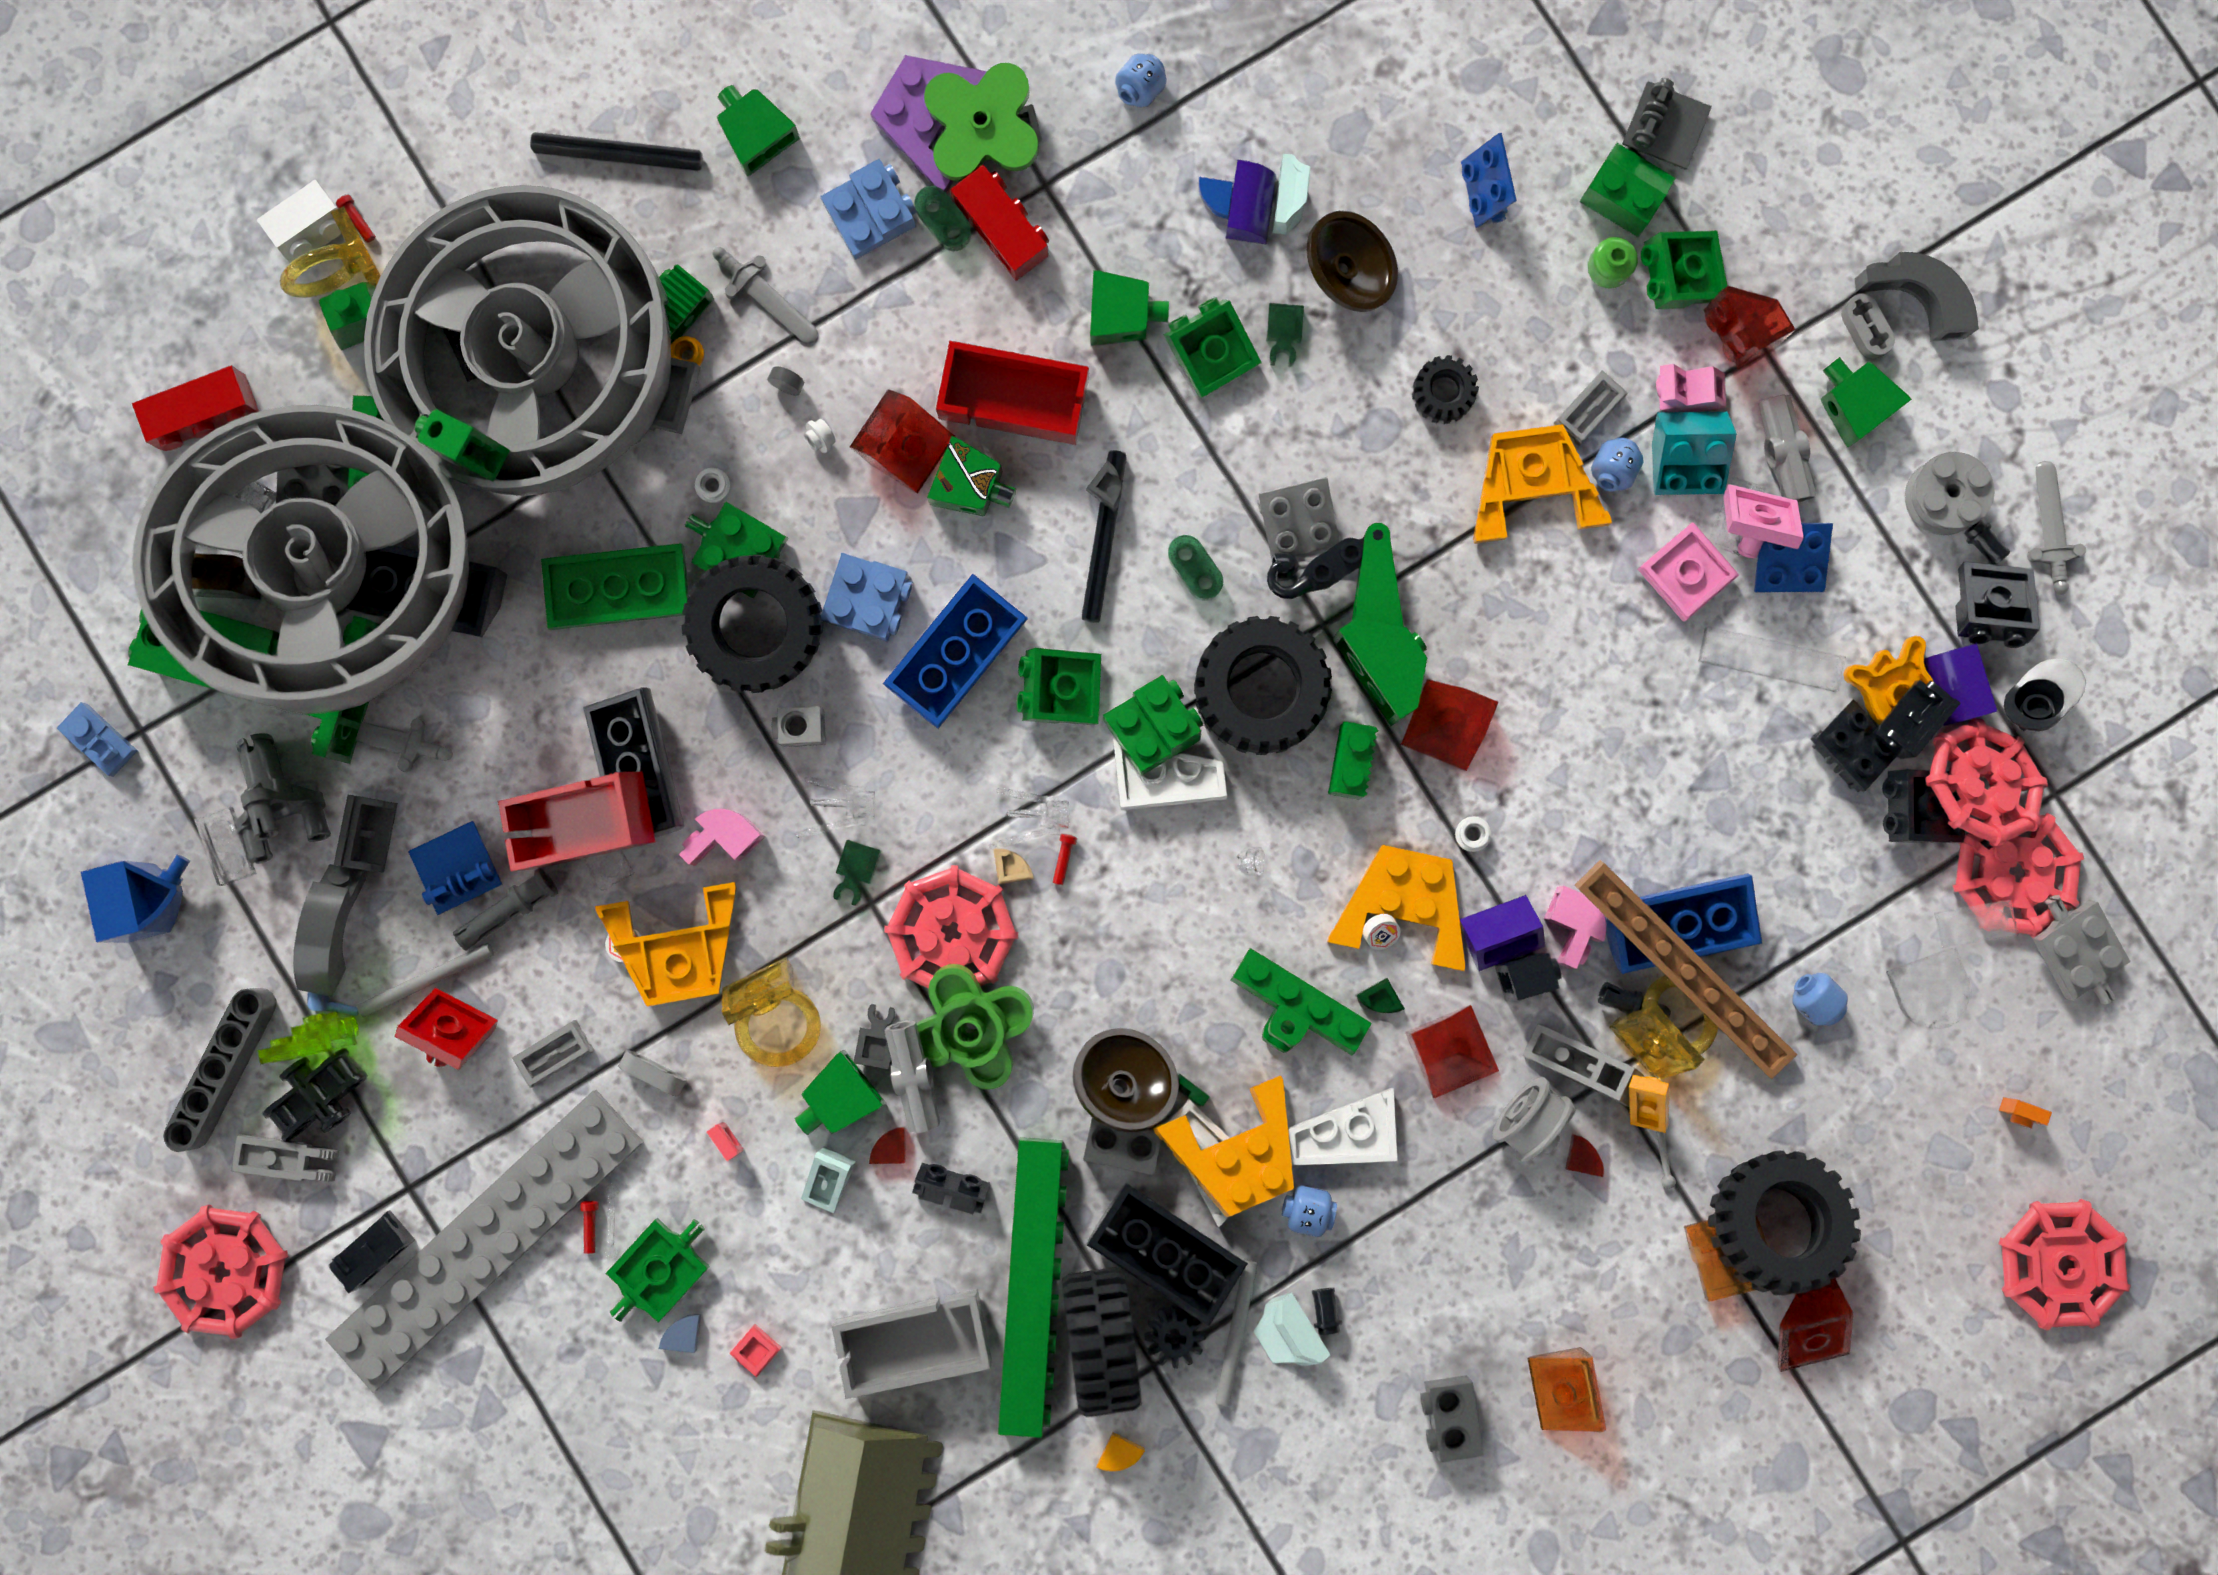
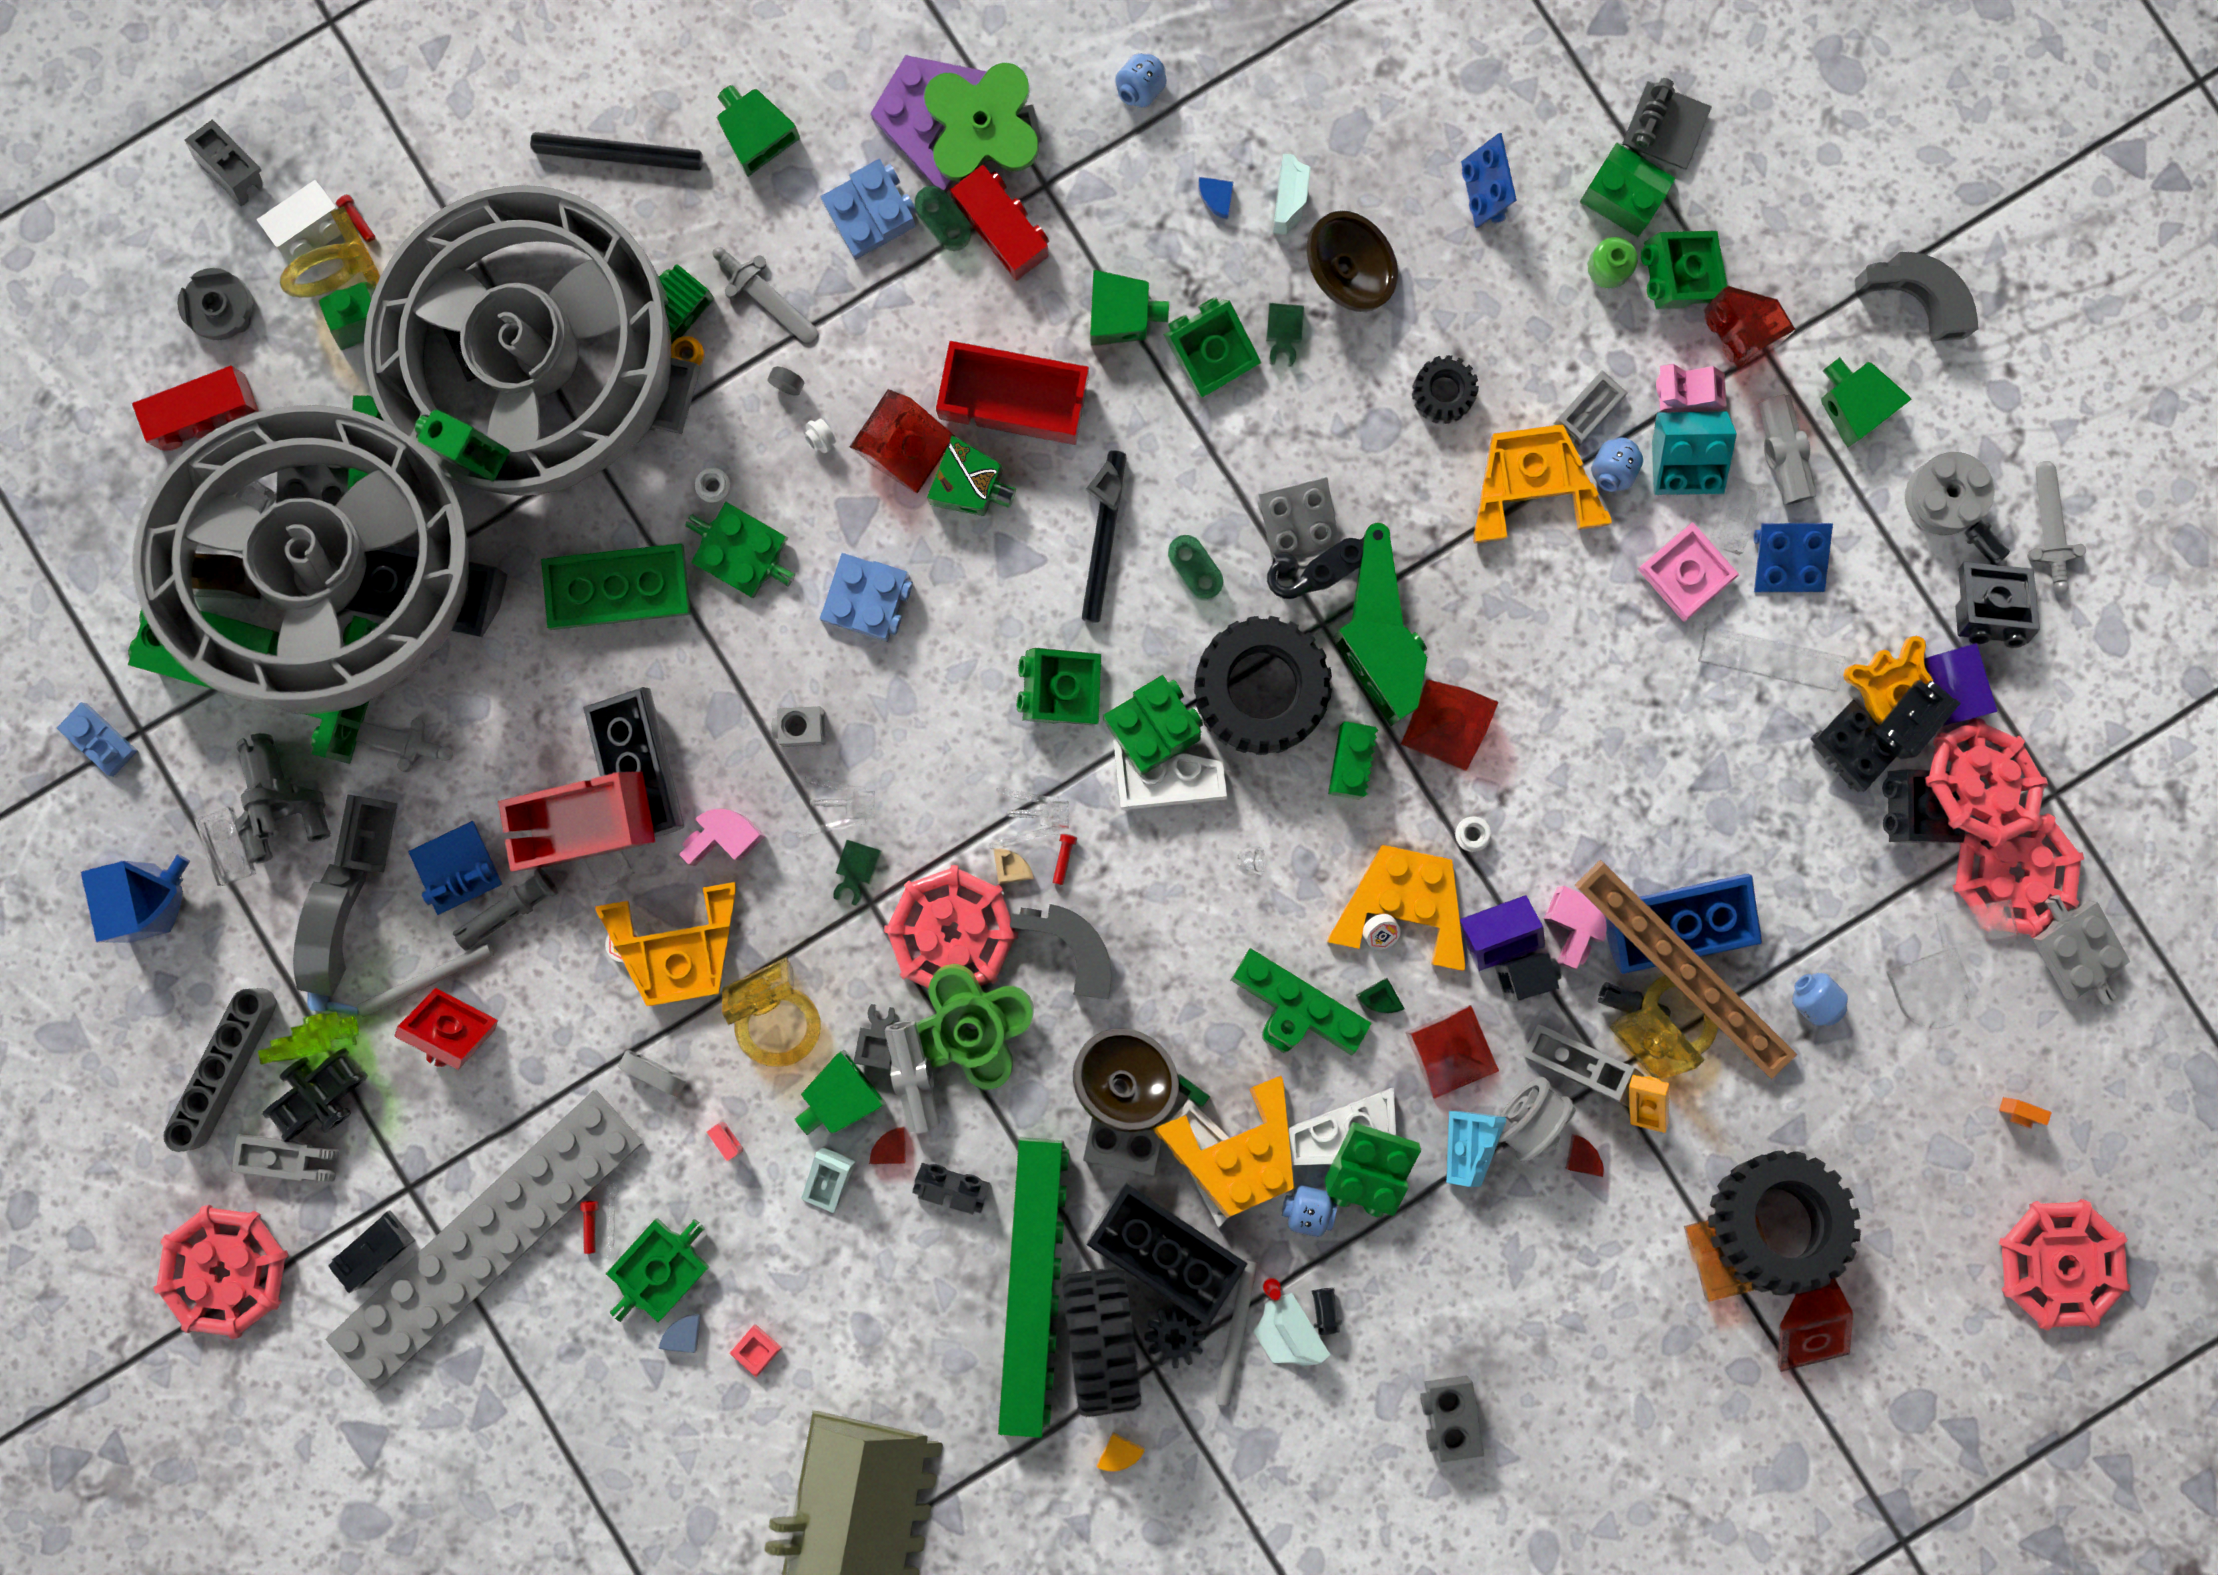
light grey tile [512,1020,594,1088] -> none
black tyre [681,555,823,693] -> none
light grey piece [832,1289,992,1399] -> none
blue brick [883,574,1028,729] -> none
dark purple brick [1225,159,1276,245] -> none
clear orange slope [1527,1347,1606,1432] -> none
light grey hinge [1656,1131,1676,1189] -> none
bright pink tile [1723,484,1804,558] -> none
light grey beam [1841,294,1895,359] -> none
black piece [2003,659,2086,732] -> none
none -> dark grey plate [177,268,253,340]
none -> dark grey hinge [185,119,263,207]
none -> dark grey arch [1010,904,1112,1000]
none -> red piece [1263,1278,1281,1300]
none -> green plate [1325,1122,1421,1218]
none -> medium azure wing [1446,1111,1506,1187]

